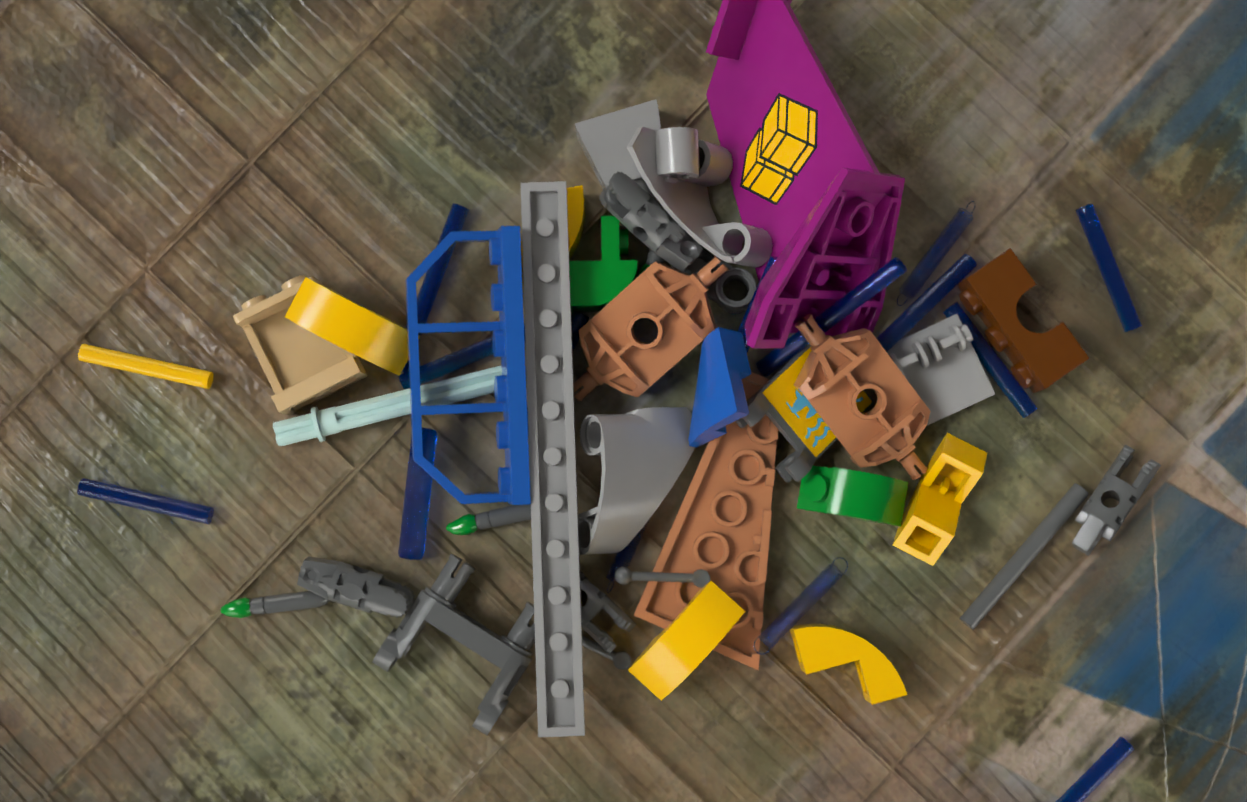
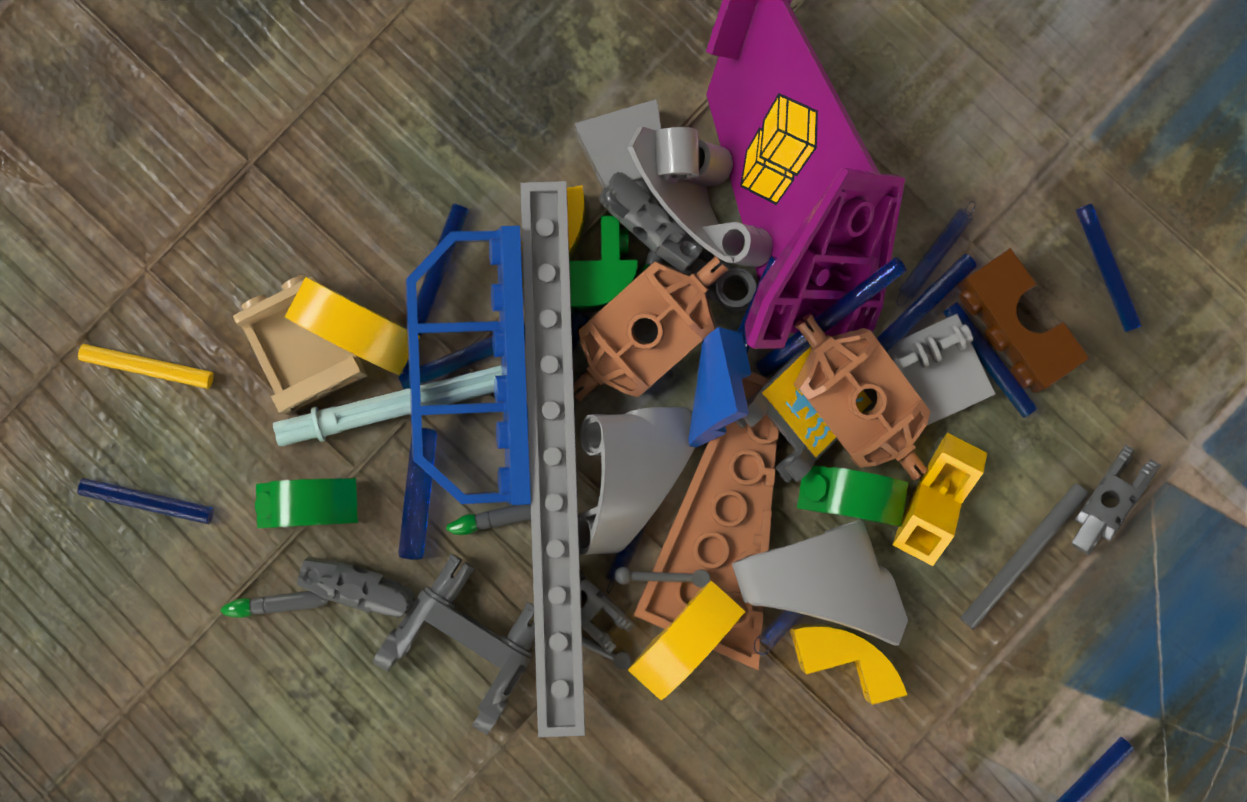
none -> green brick [255,478,358,528]
none -> light grey panel [731,520,908,646]

